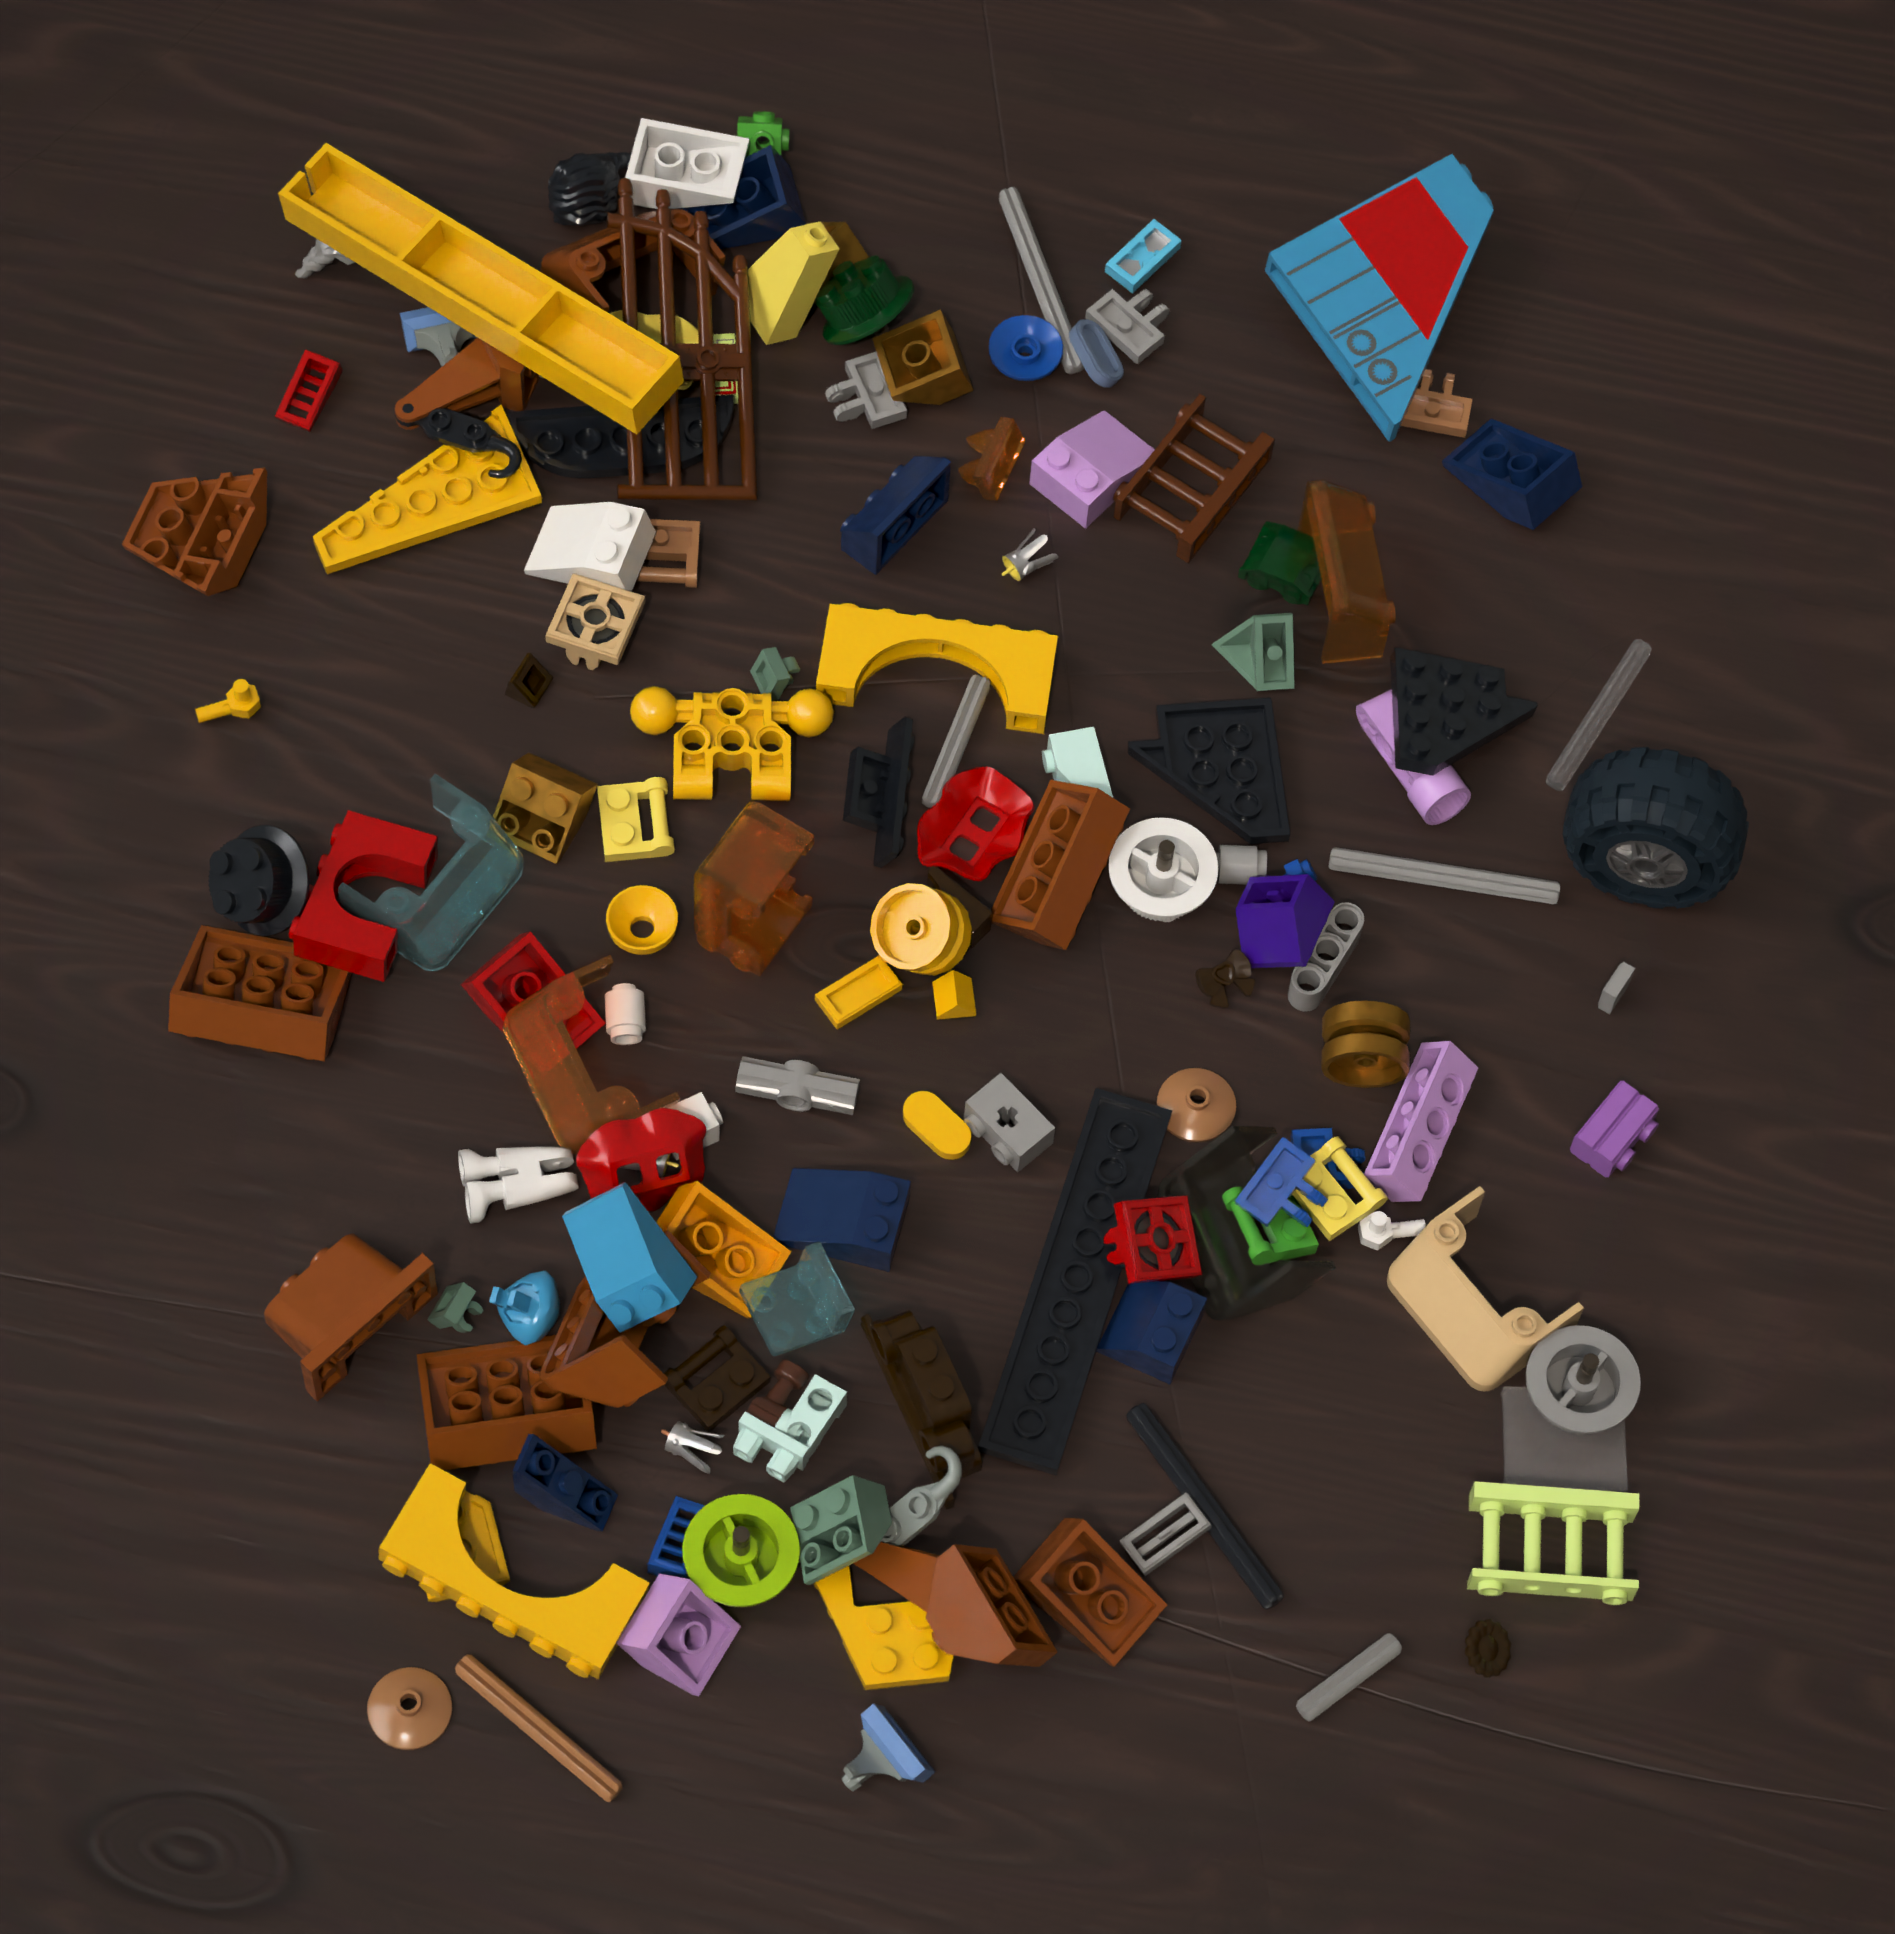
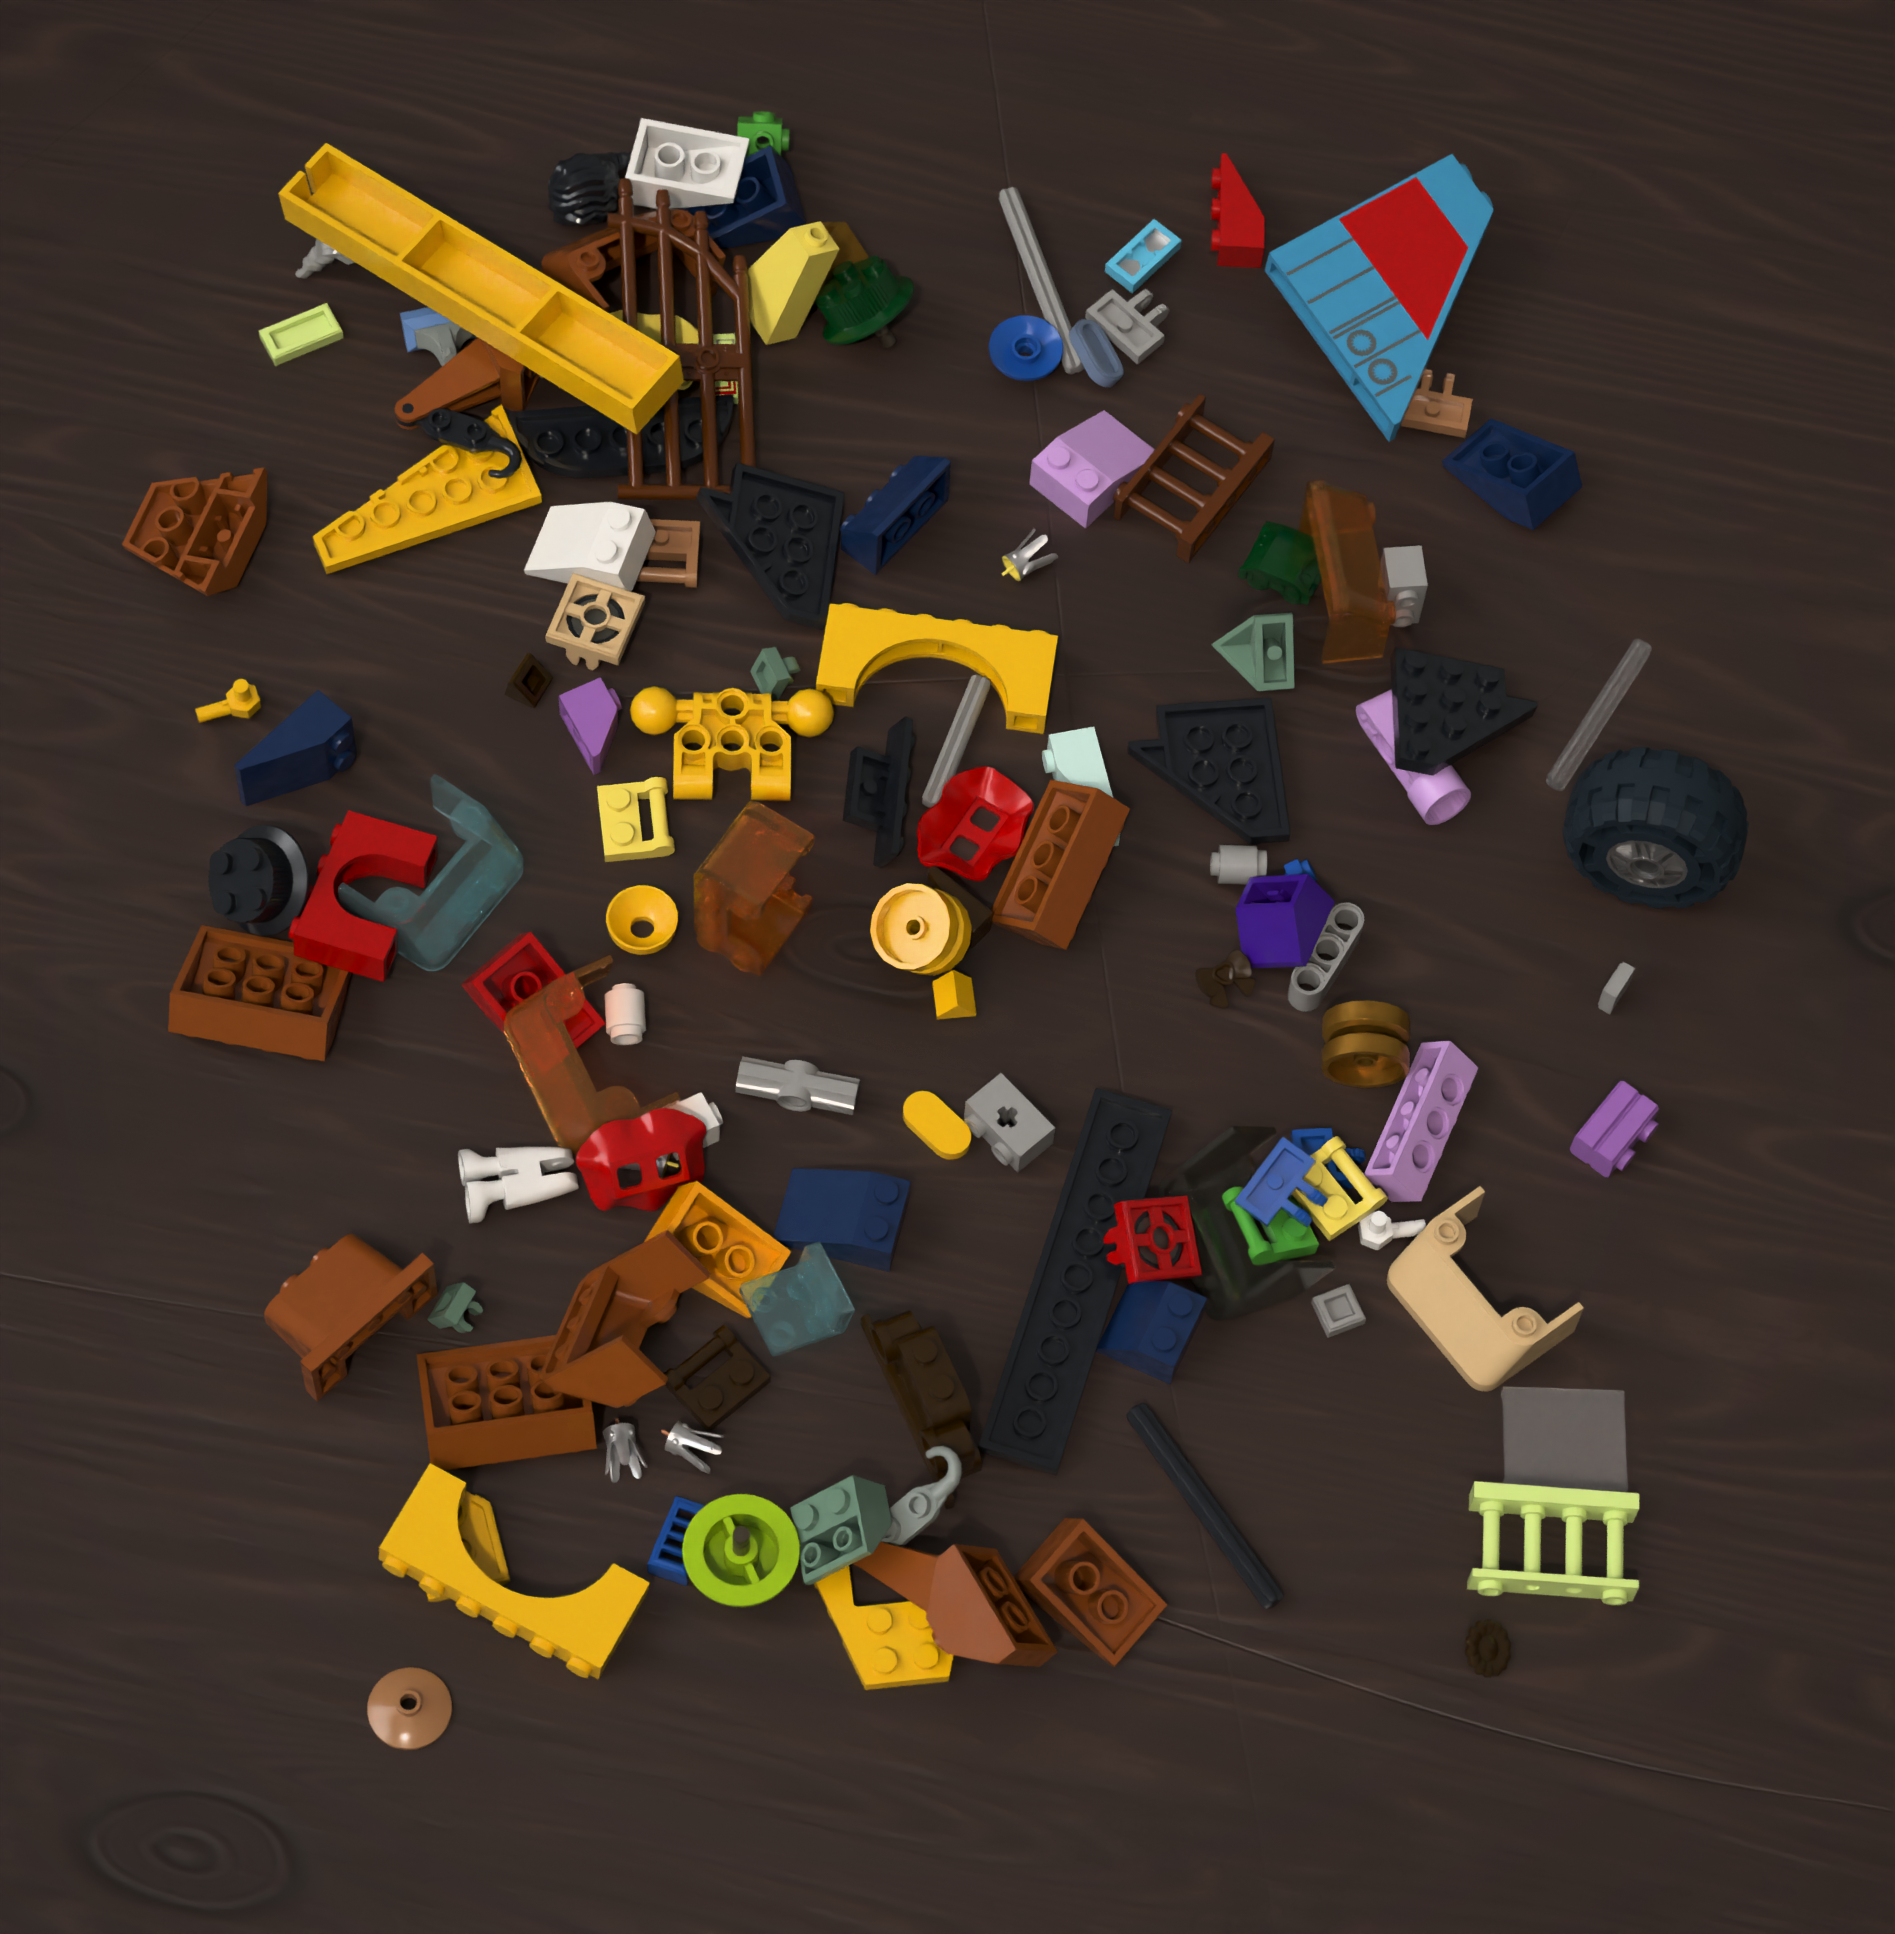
red slope [275,349,343,432] -> none
medium nougat axle [455,1654,622,1802] -> none
pearl gold slope [488,753,598,864] -> none
dark azure piece [489,1270,560,1346] -> none
dark blue slope [512,1434,618,1531] -> none
dark azure slope [562,1182,697,1333] -> none
lavender slope [616,1574,741,1696] -> none
light aqua hips [733,1359,847,1482] -> none
yellow tile [815,955,903,1030] -> none
light grey hinge [825,352,907,429] -> none
medium blue piece [842,1703,935,1791] -> none
pearl gold slope [872,309,974,405] -> none
clear orange tile [958,417,1025,501] -> none
white piece [1108,818,1218,922] -> none
light grey tile [1120,1492,1212,1576] -> none
medium nougat dish [1157,1068,1236,1143] -> none
light grey axle [1296,1633,1402,1721] -> none
light grey axle [1329,847,1560,904] -> none
light grey piece [1526,1325,1641,1435] -> none
none -> dark blue slope [234,689,357,806]
none -> yellowish green tile [259,303,343,366]
none -> medium lavender slope [559,677,621,775]
none -> flat silver piece [603,1418,648,1483]
none -> black wing [696,463,844,630]
none -> red slope [1210,153,1265,268]
none -> light grey tile [1311,1284,1366,1338]
none -> light grey brick [1375,545,1428,627]

